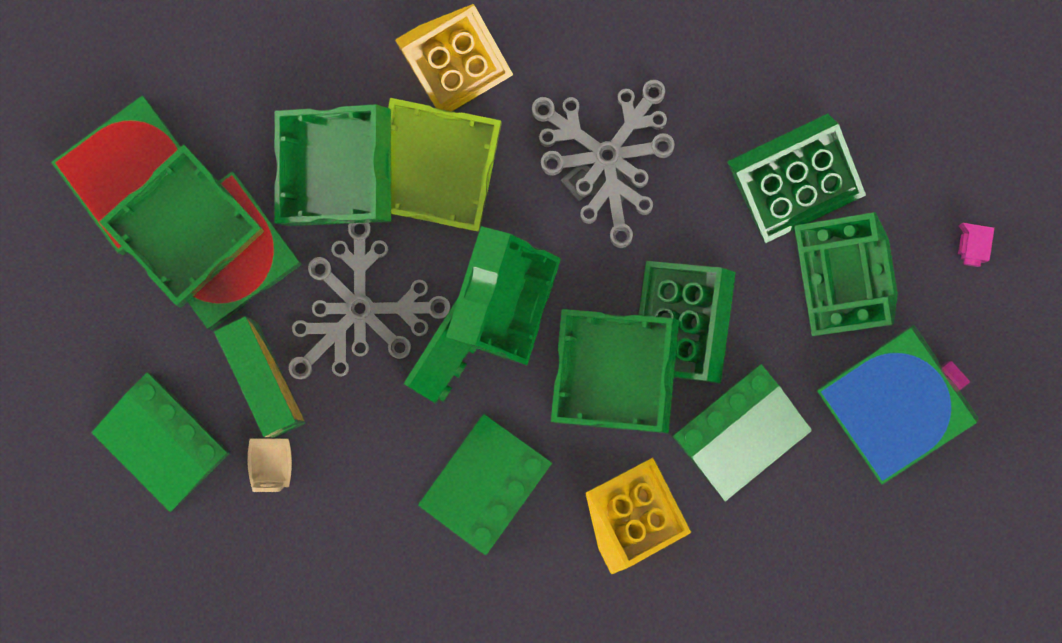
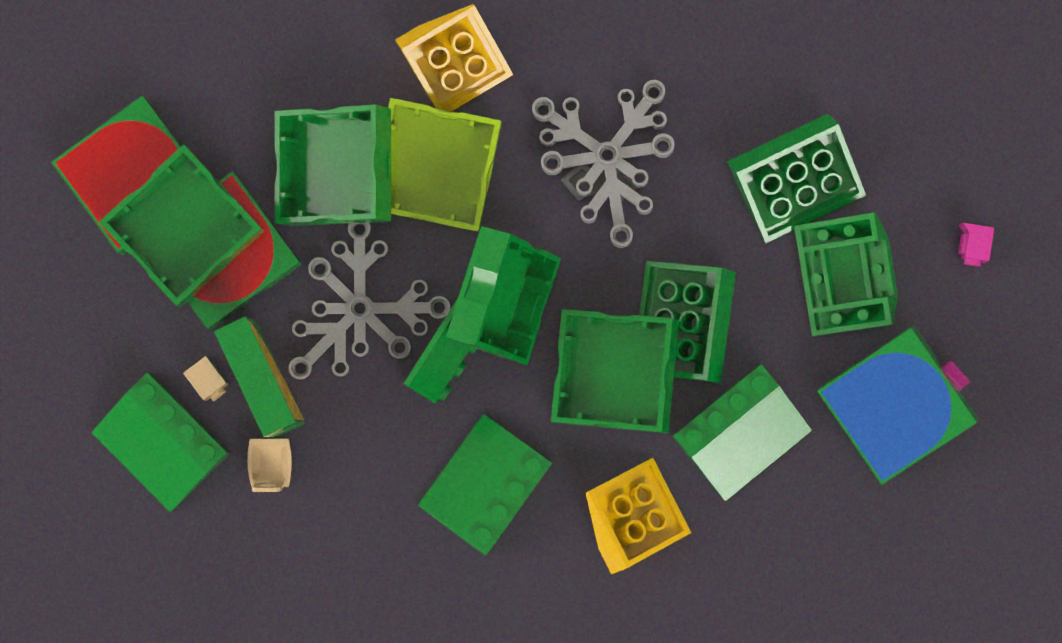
none -> tan brick [183,356,229,401]

